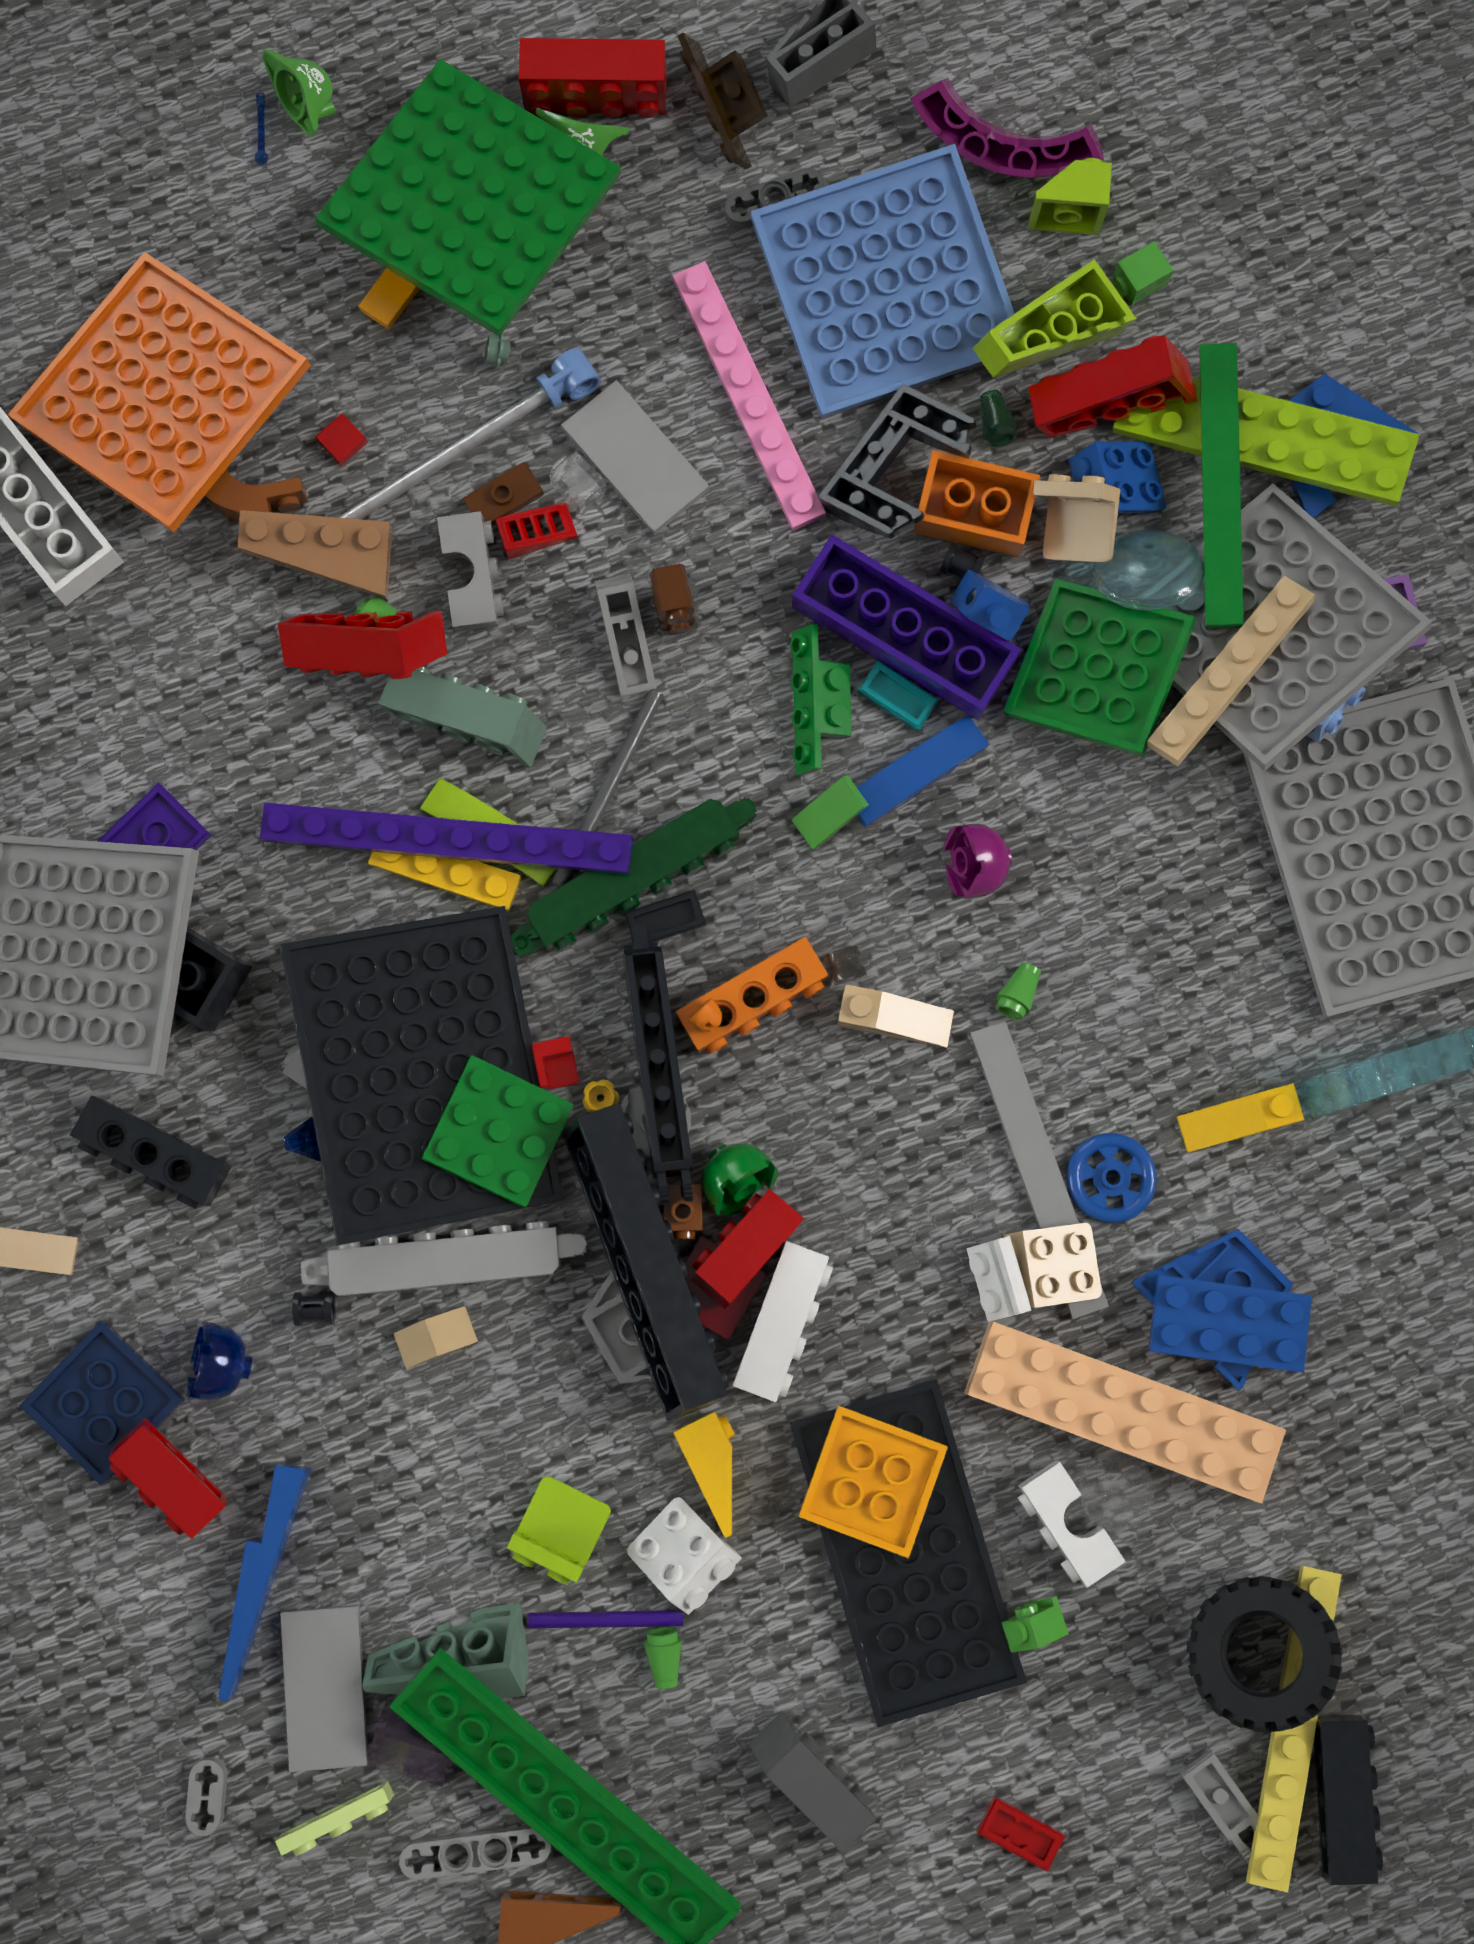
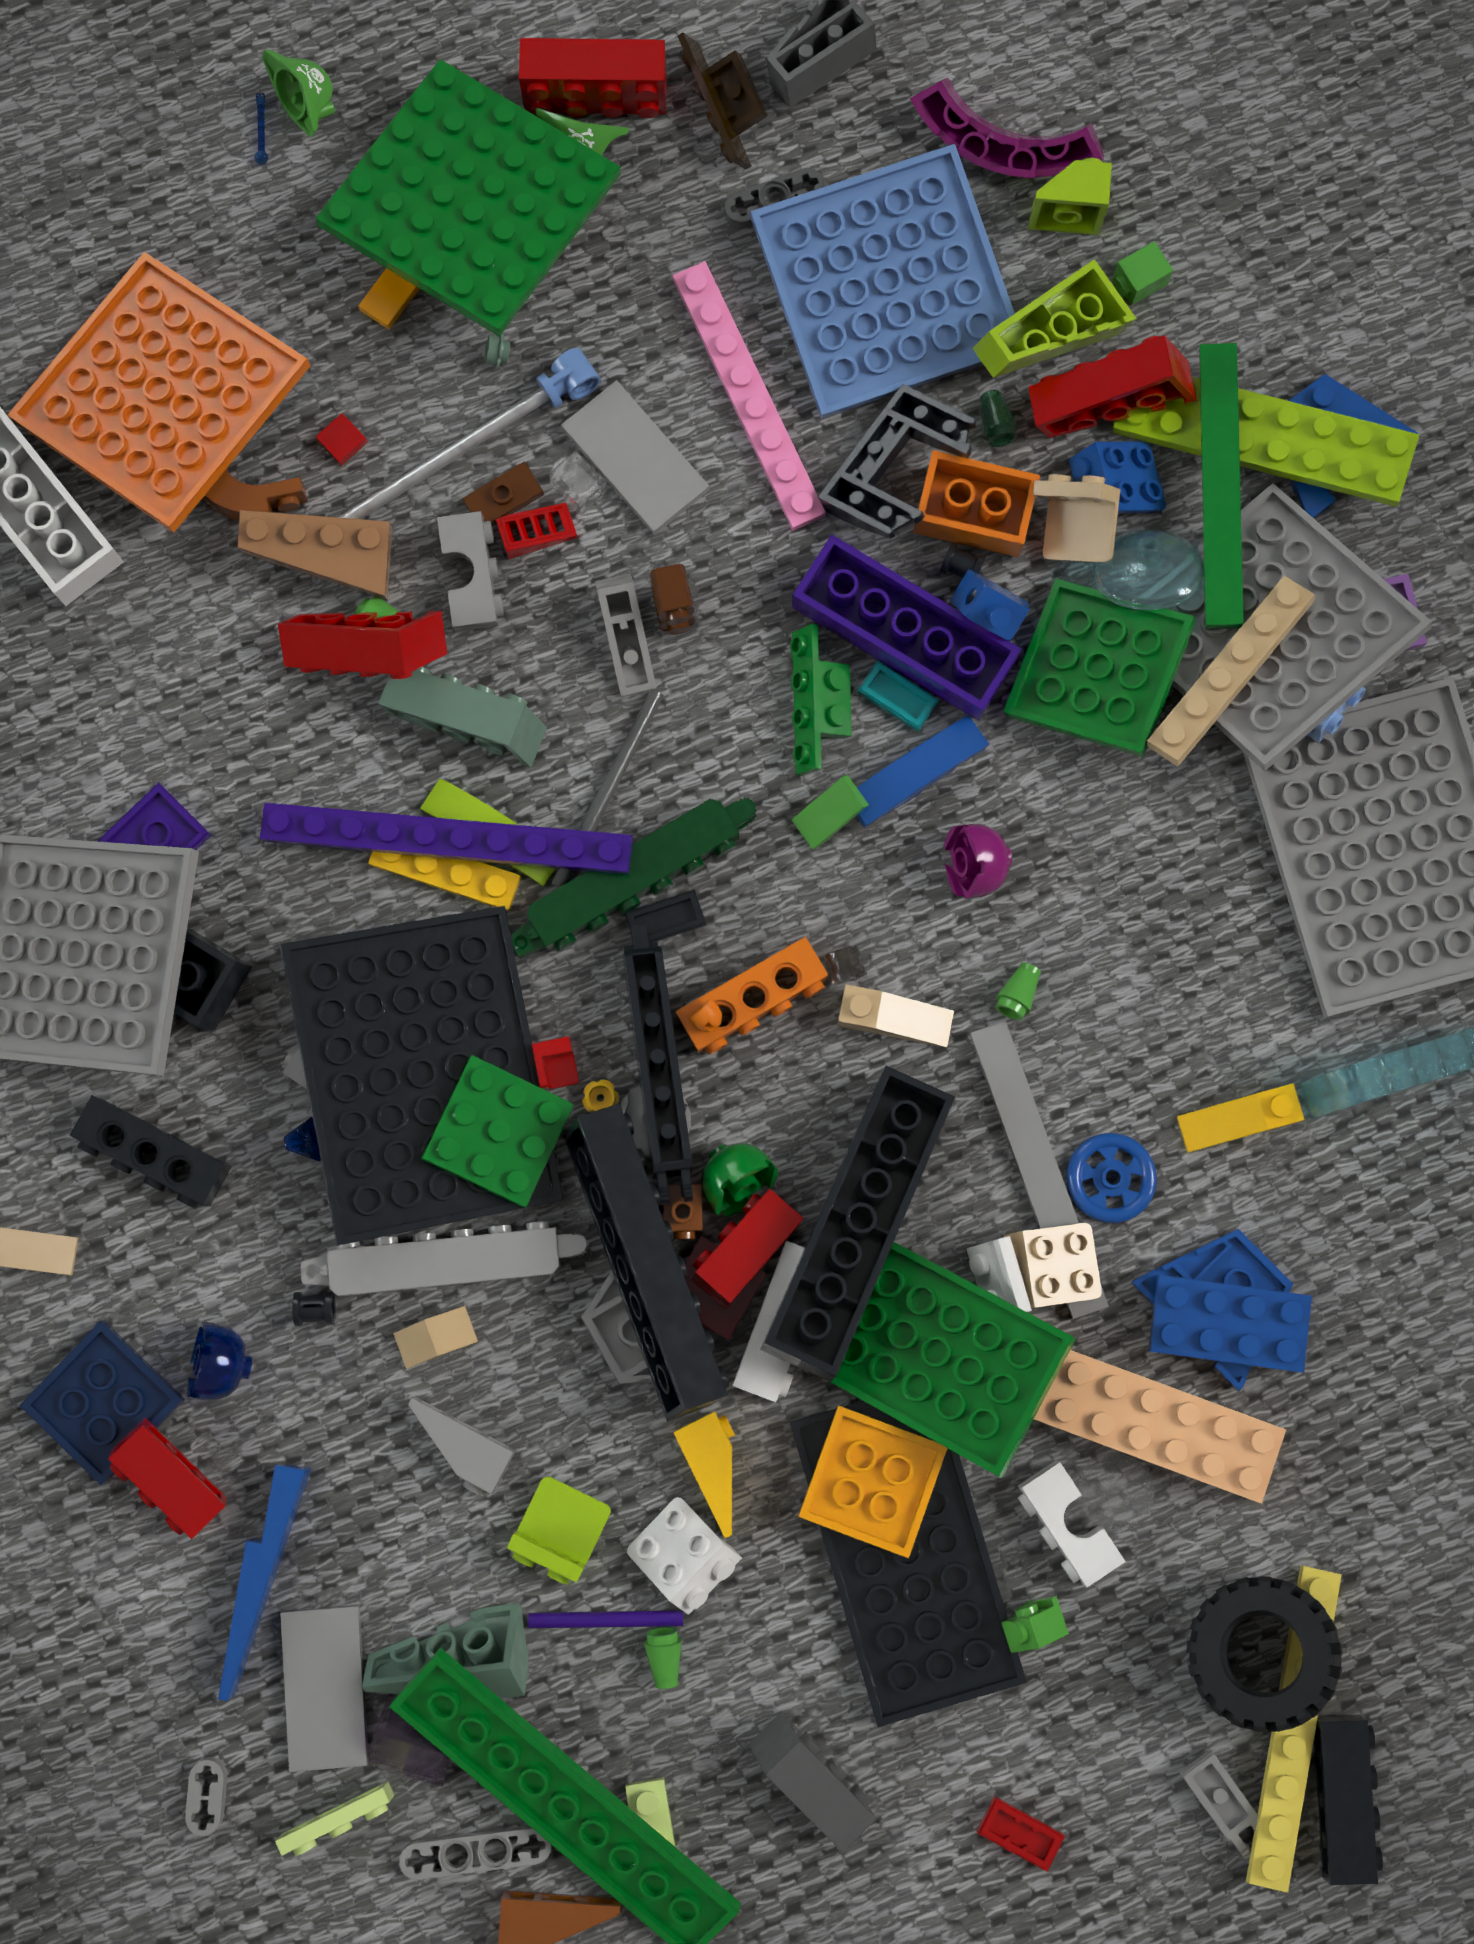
none -> light grey slope [408,1397,517,1496]
none -> yellowish green plate [625,1777,675,1846]
none -> black brick [760,1066,955,1382]
none -> green plate [829,1242,1076,1479]

